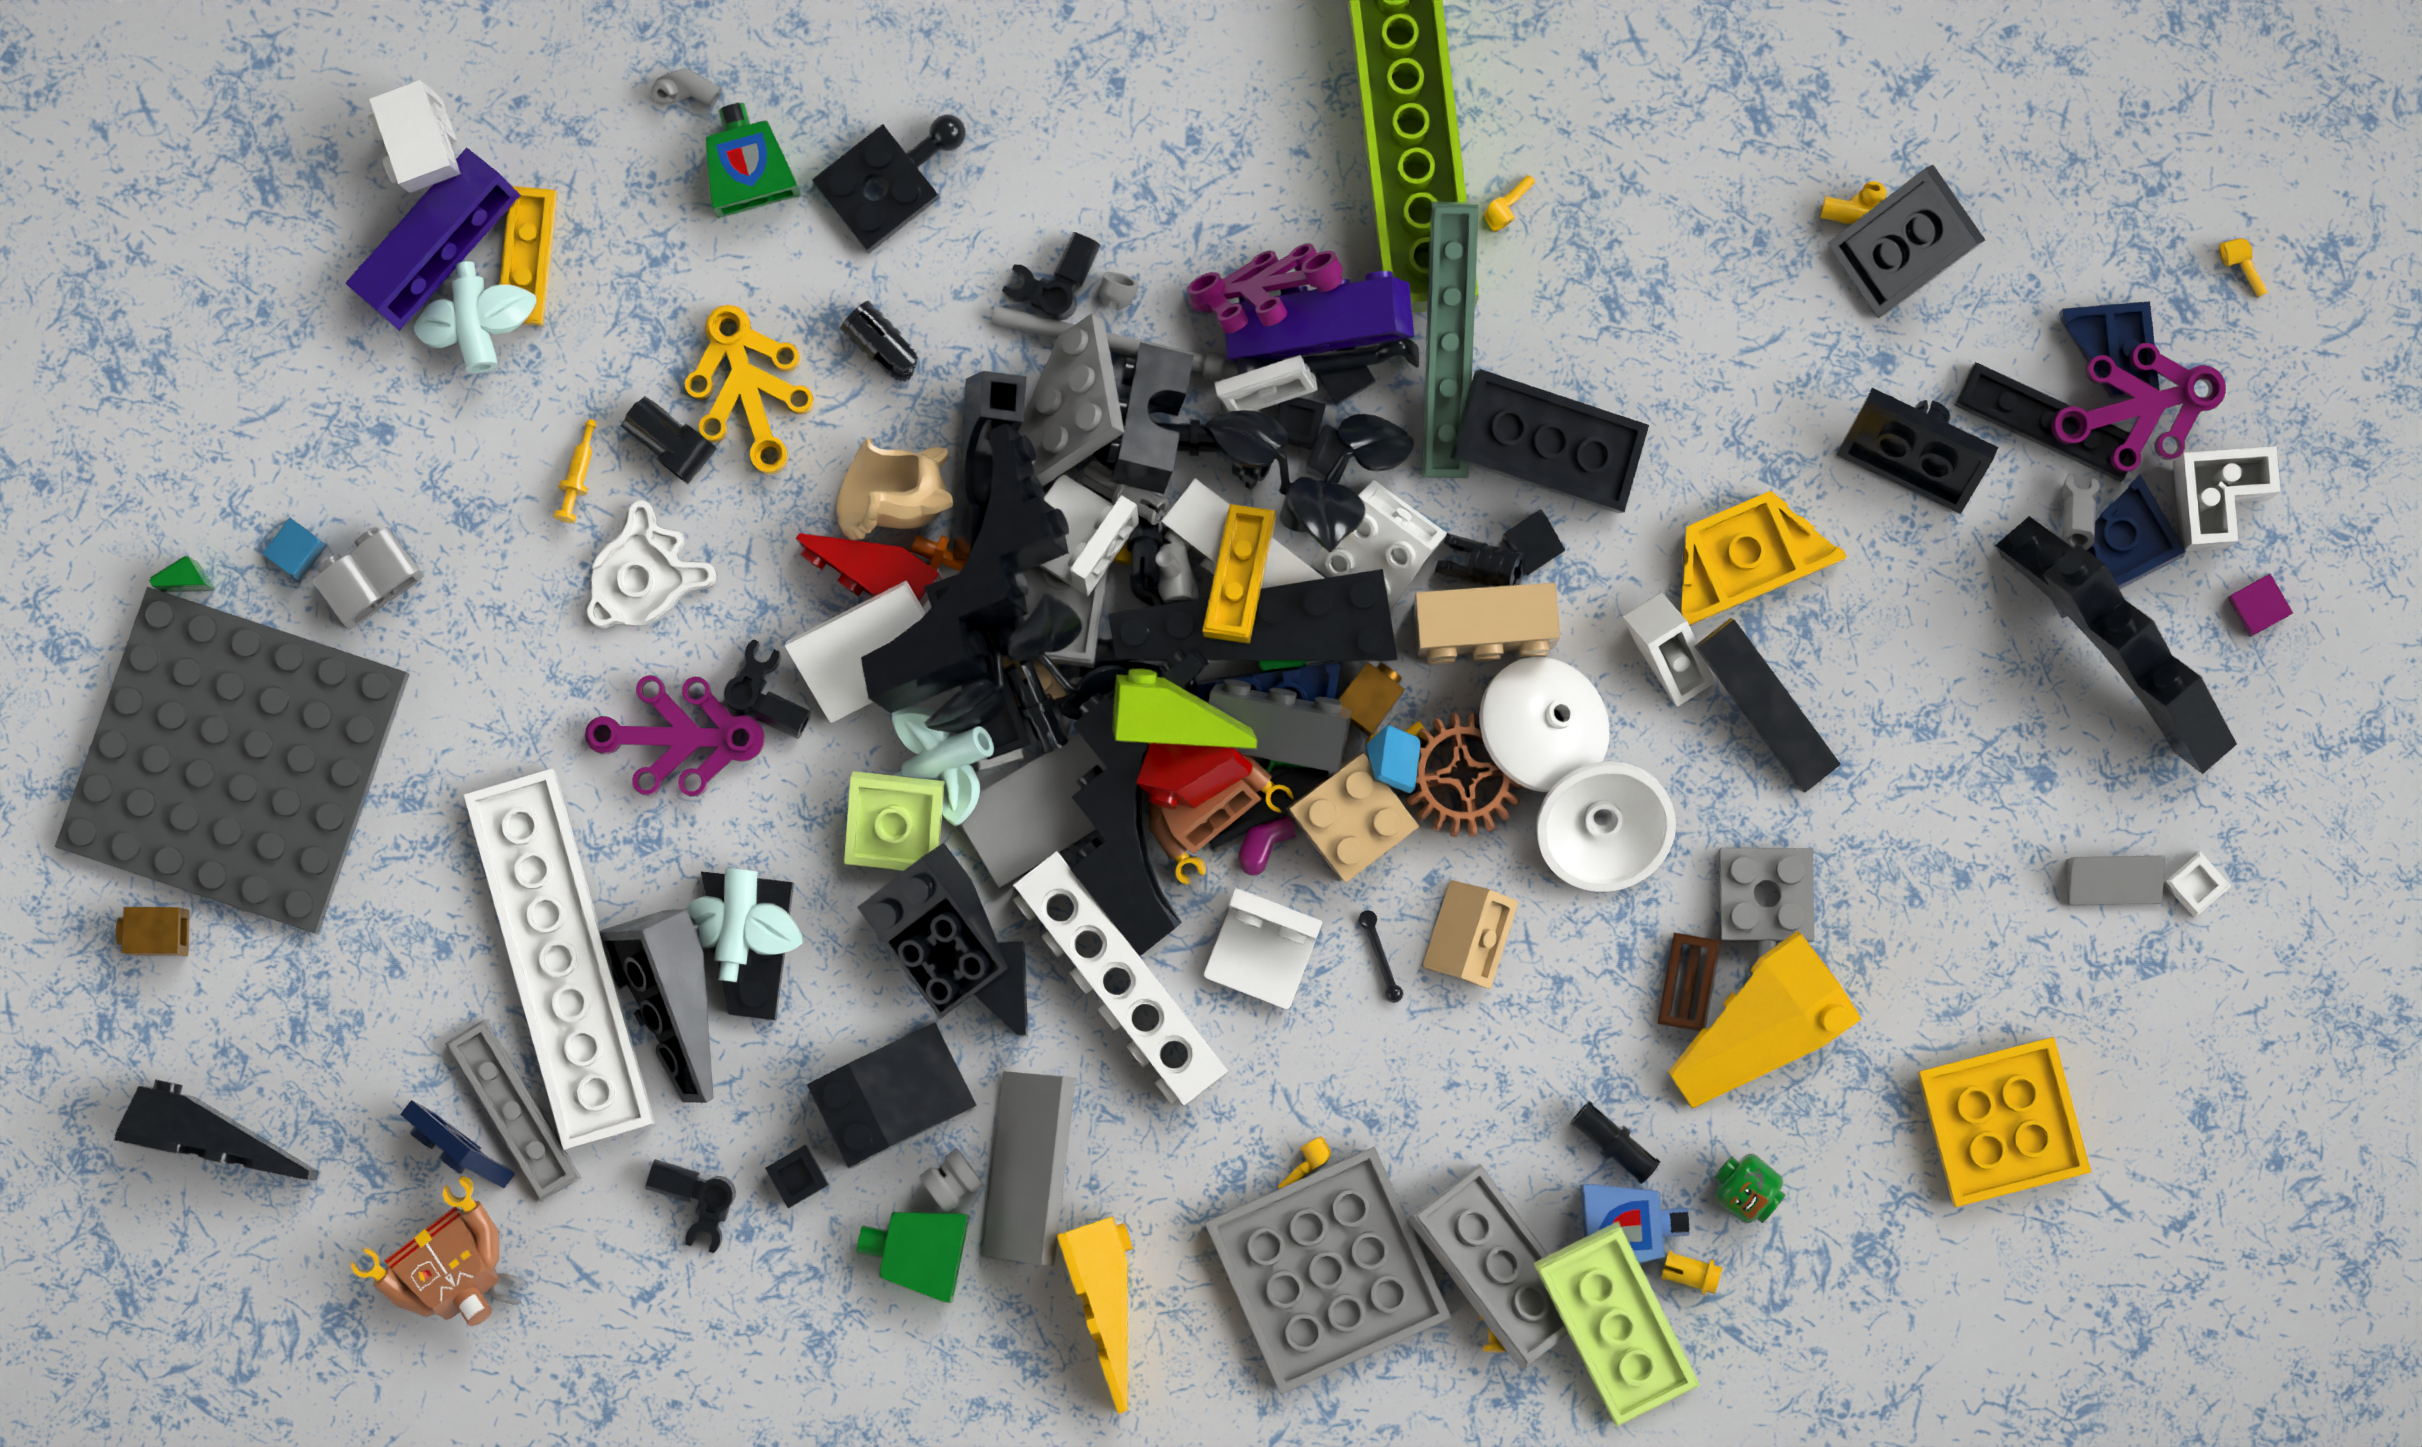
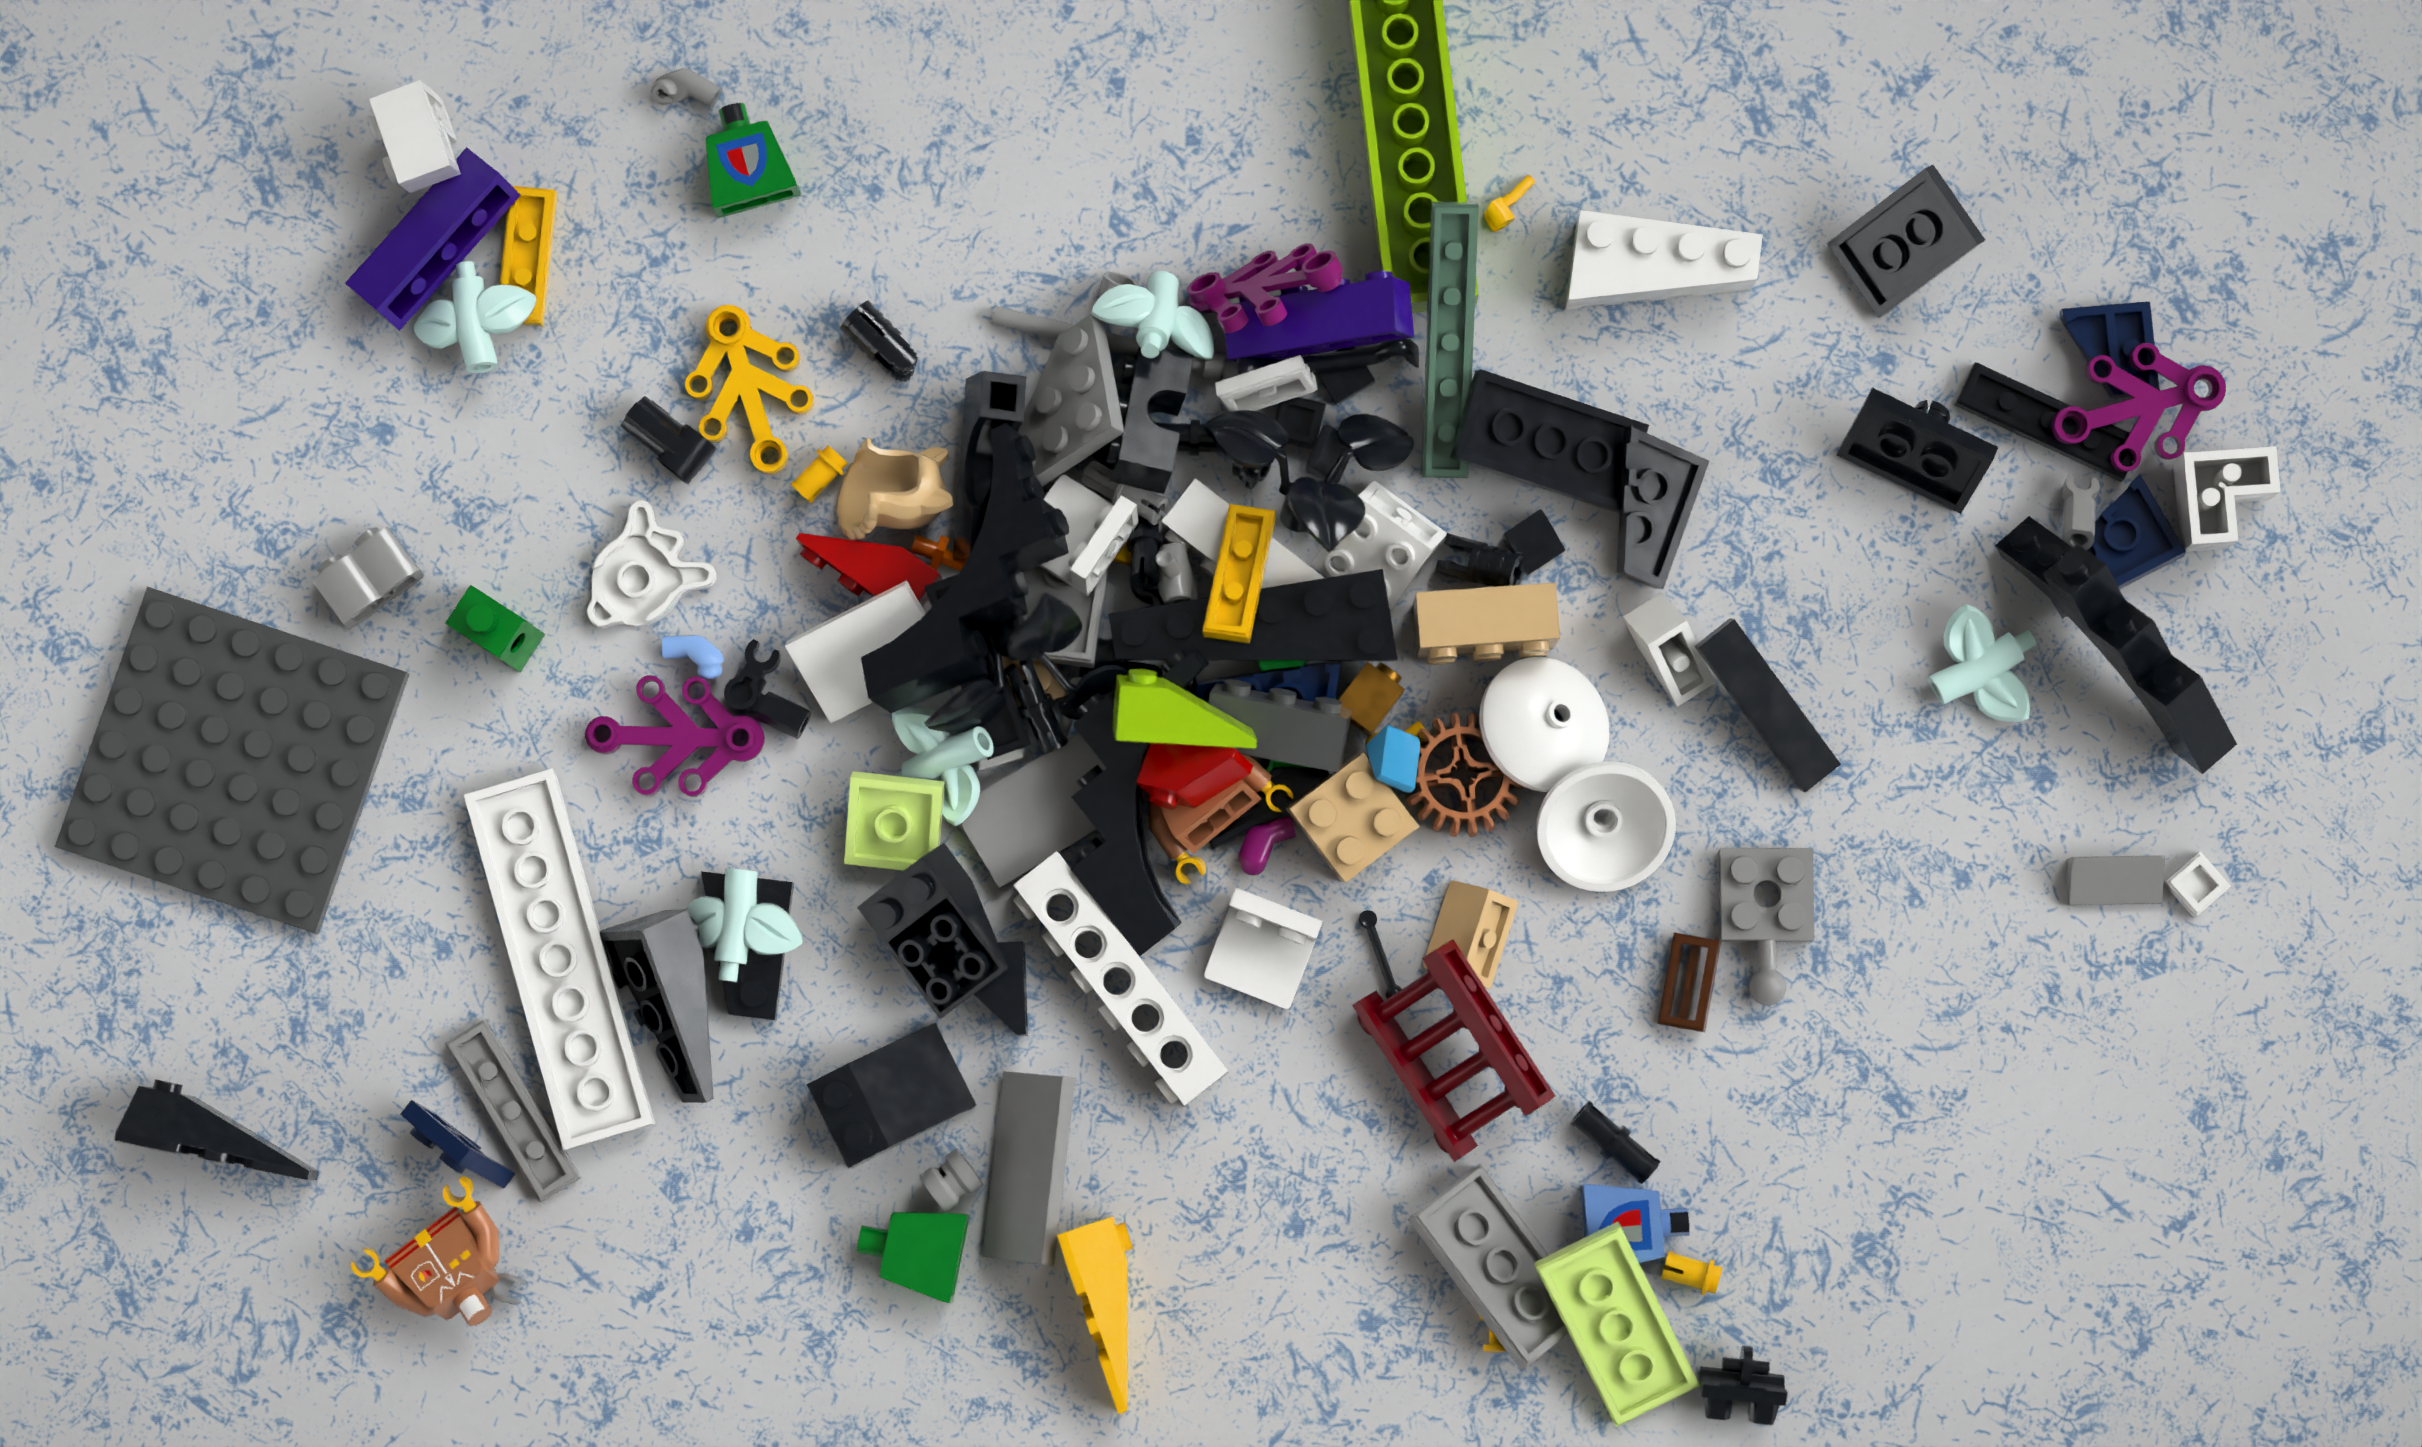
pearl gold brick [116,907,190,956] -> none
green slope [149,556,215,592] -> none
dark azure slope [262,518,327,581] -> none
yellow piece [553,419,597,523] -> none
black bar [645,1159,736,1253] -> none
black plate [765,1145,830,1209] -> none
black plate [812,114,966,253] -> none
black bar [1002,232,1101,320] -> none
light grey plate [1205,1146,1451,1395] -> none
yellow hand [1277,1136,1331,1189] -> none
yellow wedge [1668,931,1862,1109] -> none
yellow wing [1681,491,1847,626] -> none
green head [1714,1154,1785,1223] -> none
yellow arm [1820,181,1887,225] -> none
yellow plate [1917,1037,2092,1207] -> none
yellow hand [2219,238,2268,297] -> none
magenta tile [2227,573,2293,637] -> none
none -> green torso [445,585,546,673]
none -> light blue arm [662,635,724,679]
none -> yellow pin [790,445,848,504]
none -> light aqua plant [1091,271,1214,360]
none -> dark red fence [1352,939,1556,1162]
none -> white wedge [1565,210,1763,310]
none -> black wing [1617,426,1709,589]
none -> black hips [1699,1345,1788,1425]
none -> light aqua plant [1928,604,2037,722]

